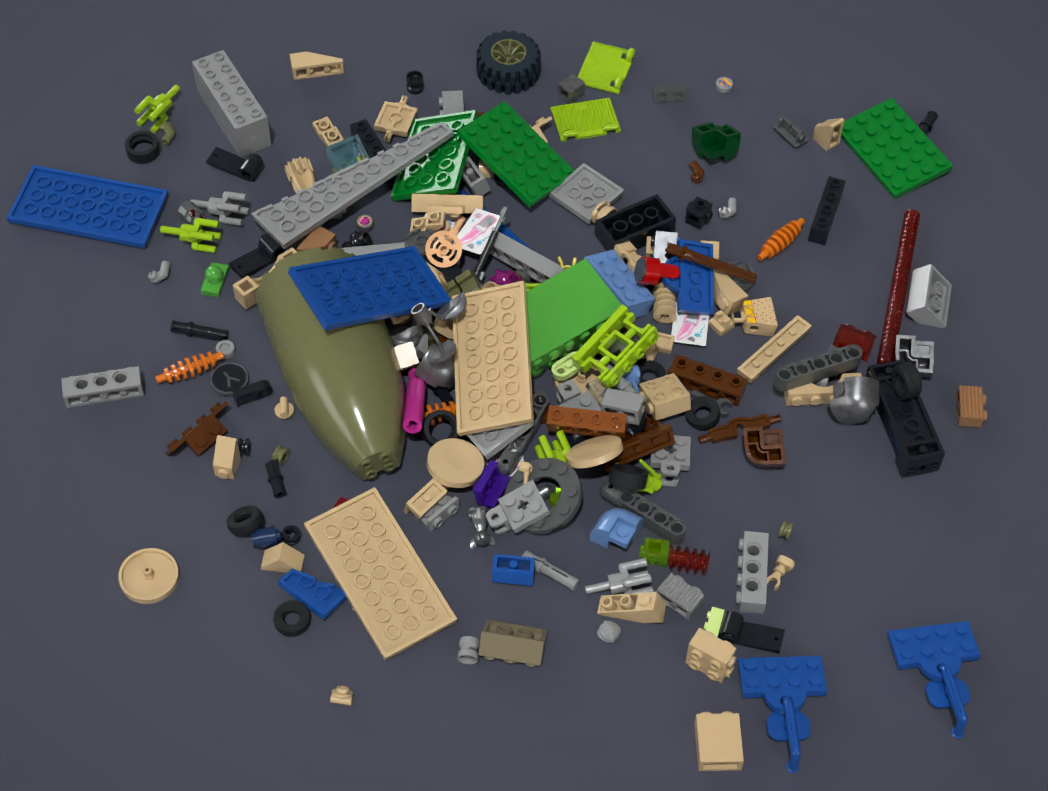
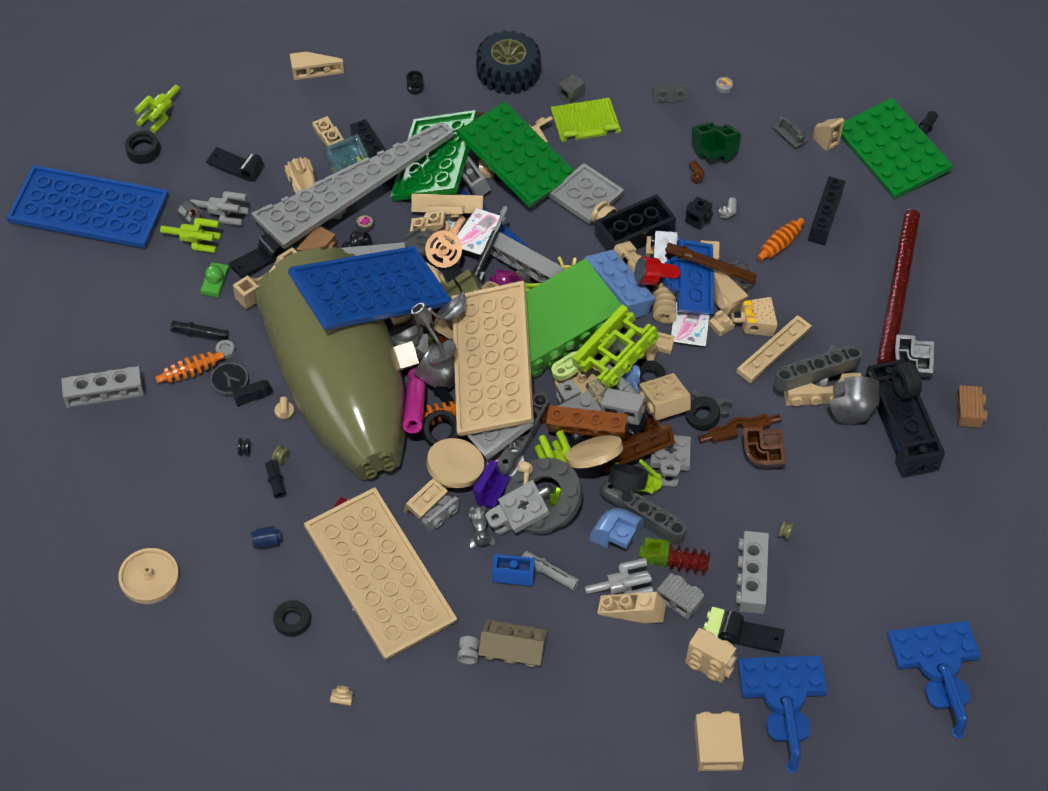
light grey arm [148,261,170,283] -> none
olive arm [160,122,175,146] -> none
reddish brown bracket [165,401,228,456] -> none
light grey brick [192,50,271,157] -> none
tan slope [213,435,241,480] -> none
black tyre [226,505,263,536] -> none
tan slope [261,542,305,573] -> none
blue wing [278,569,347,620] -> none
black bush [282,525,301,546] -> none
tan plate [374,95,418,142] -> none
light grey brick [439,90,464,115] -> none
lime window [578,41,636,94] -> none
light grey piece [597,621,621,643] -> none
reddish brown brick [668,354,748,407] -> none
tan piece [767,555,795,591] -> none
clear red brick [833,324,877,362] -> none
light grey slope [906,264,952,328] -> none

